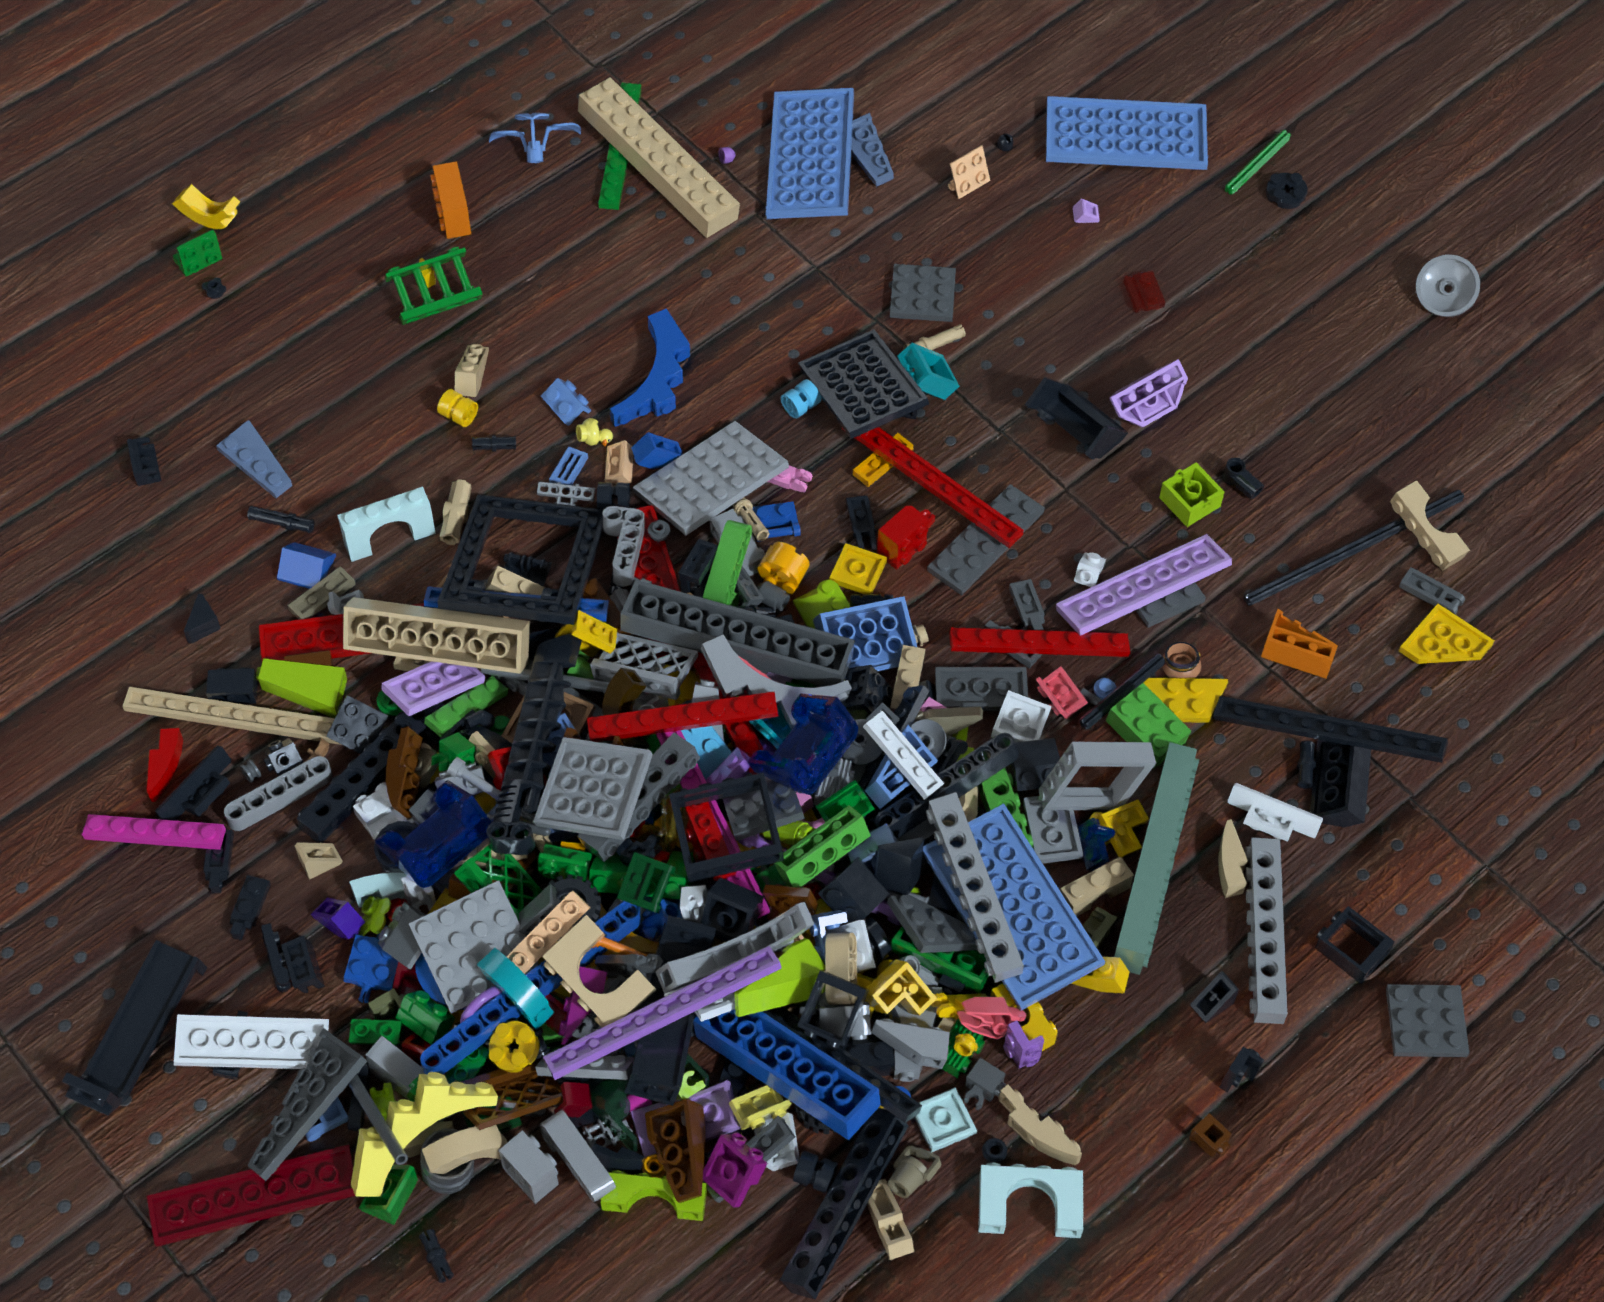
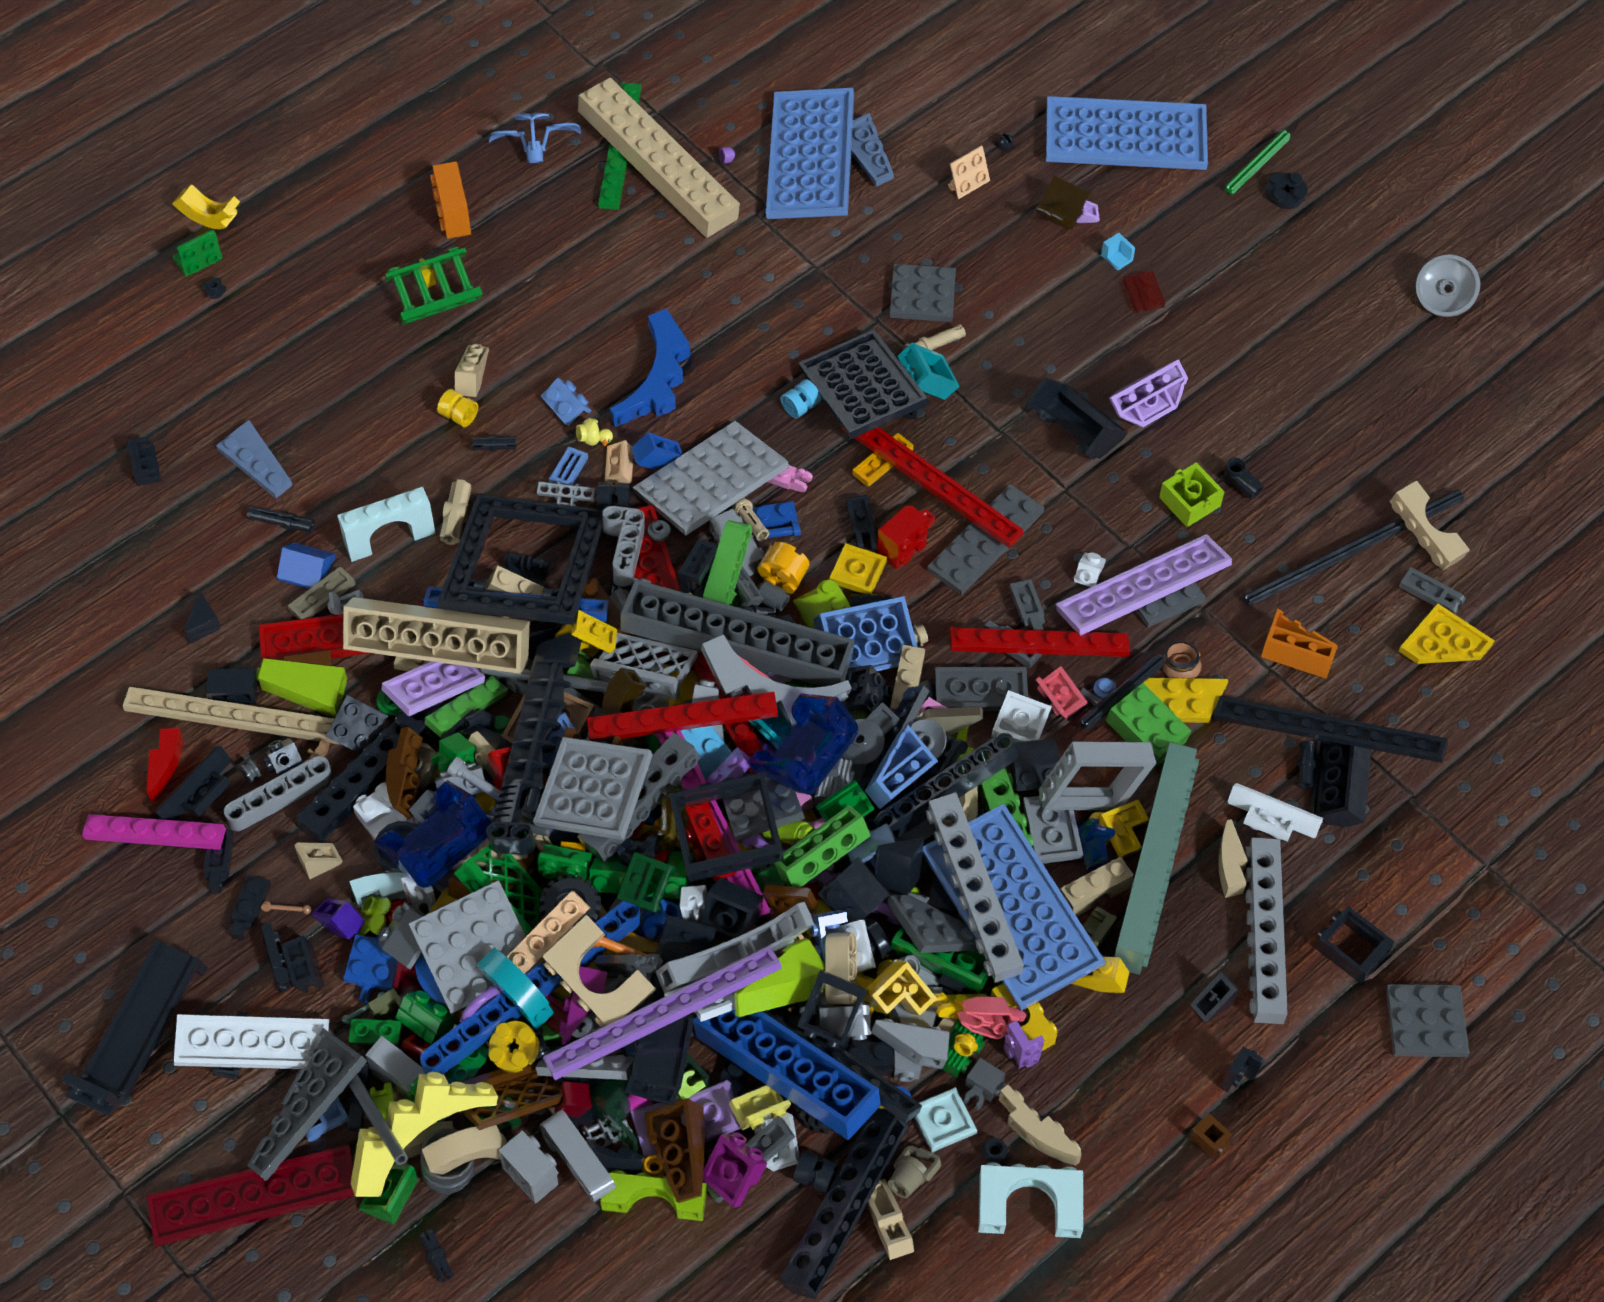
dark grey hinge [519,884,566,936] -> none
white plate [863,711,944,800] -> none
none -> nougat hinge [261,901,312,914]
none -> sand green hinge [342,992,385,1024]
none -> dark brown plate [1036,176,1090,230]
none -> medium azure panel [1101,233,1135,270]

